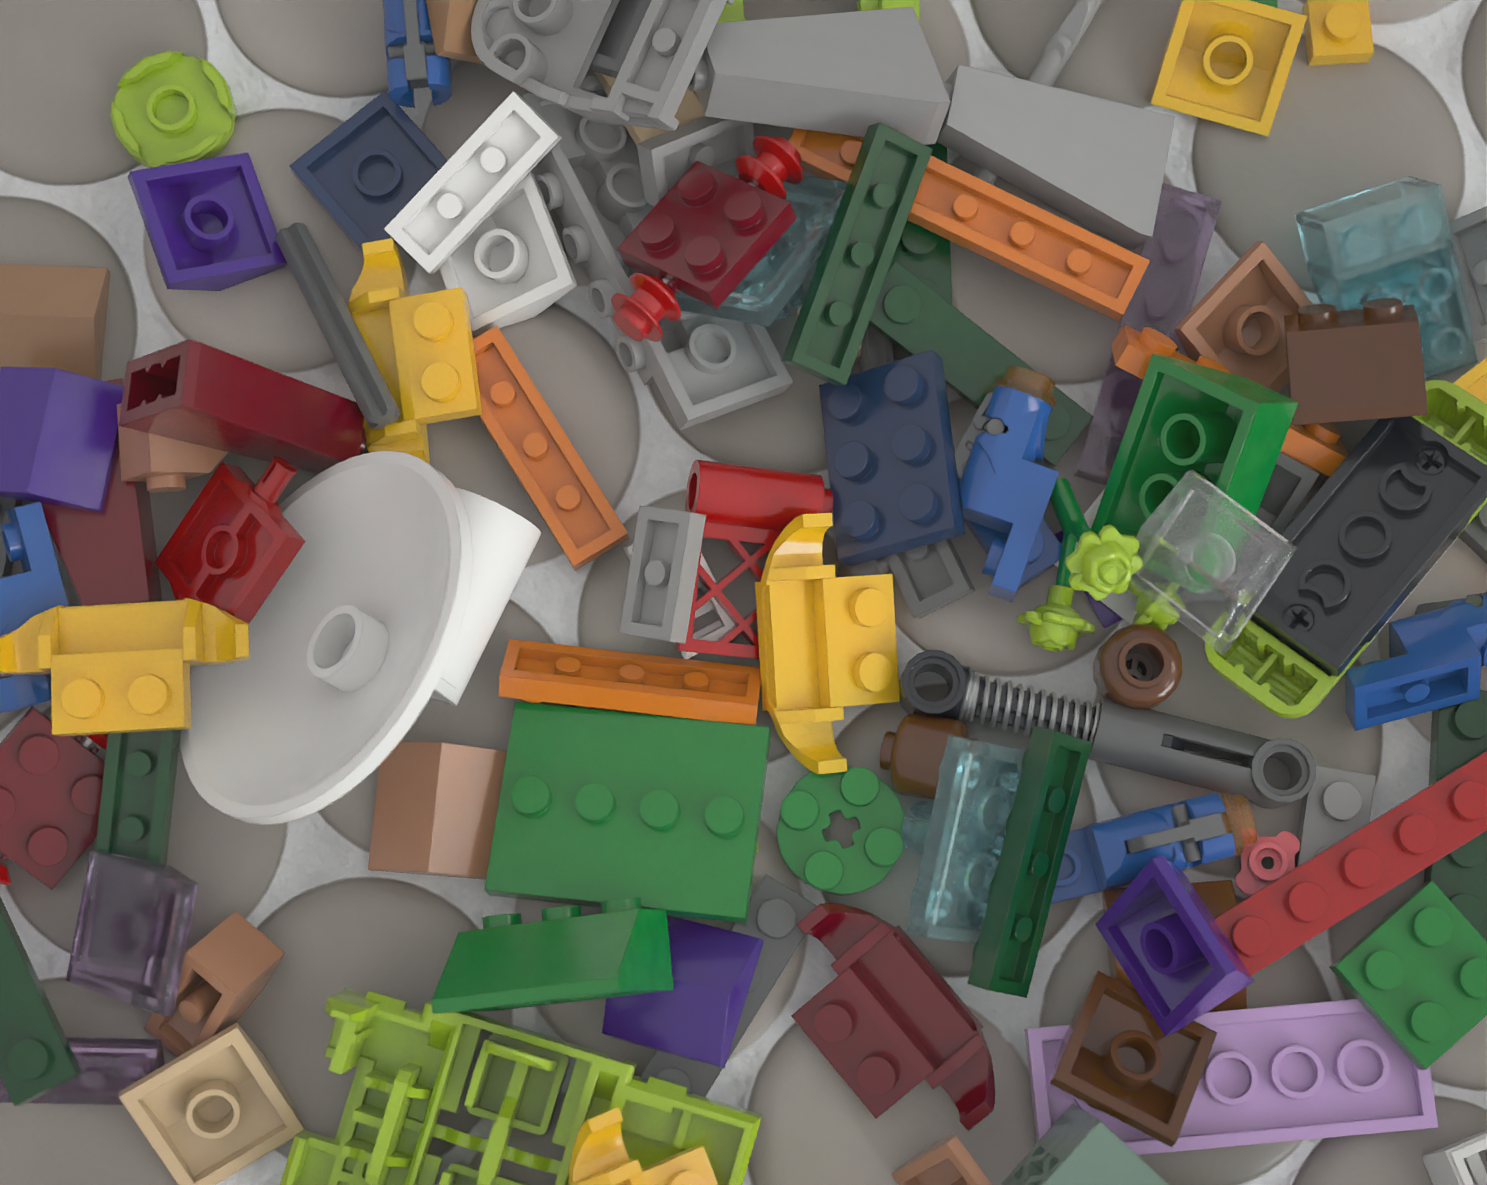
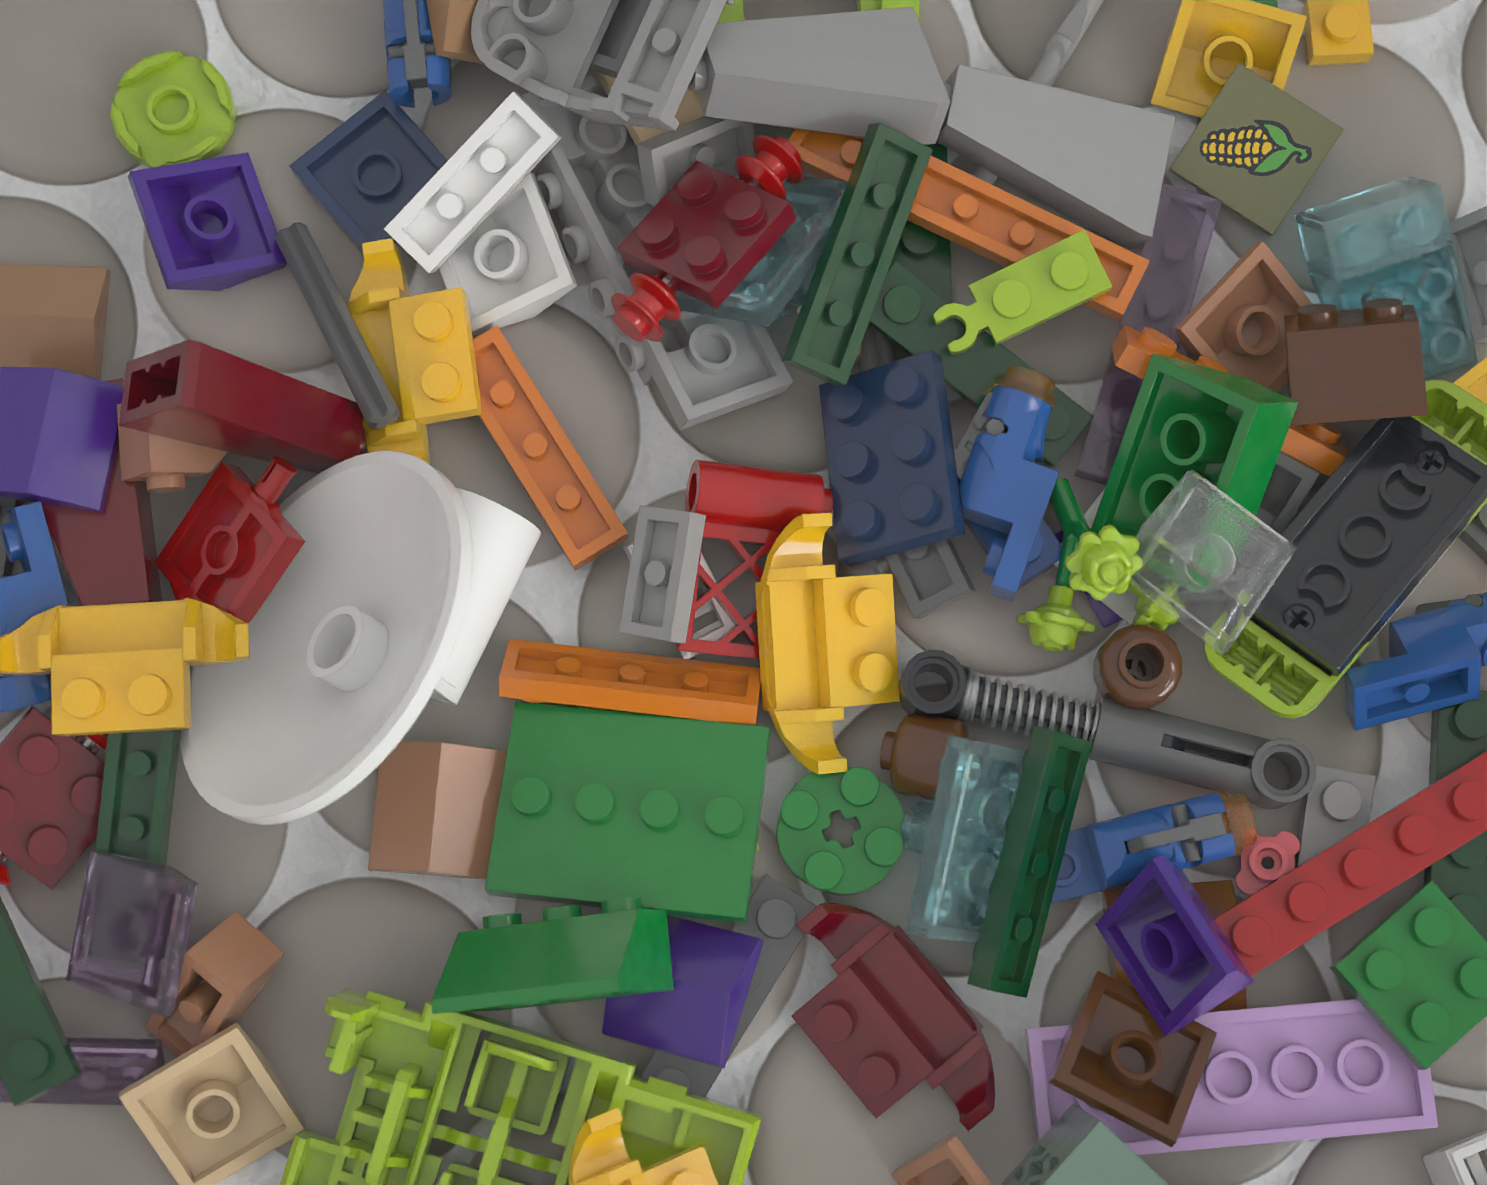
none -> lime plate [933,229,1113,355]
none -> olive tile [1169,63,1344,236]

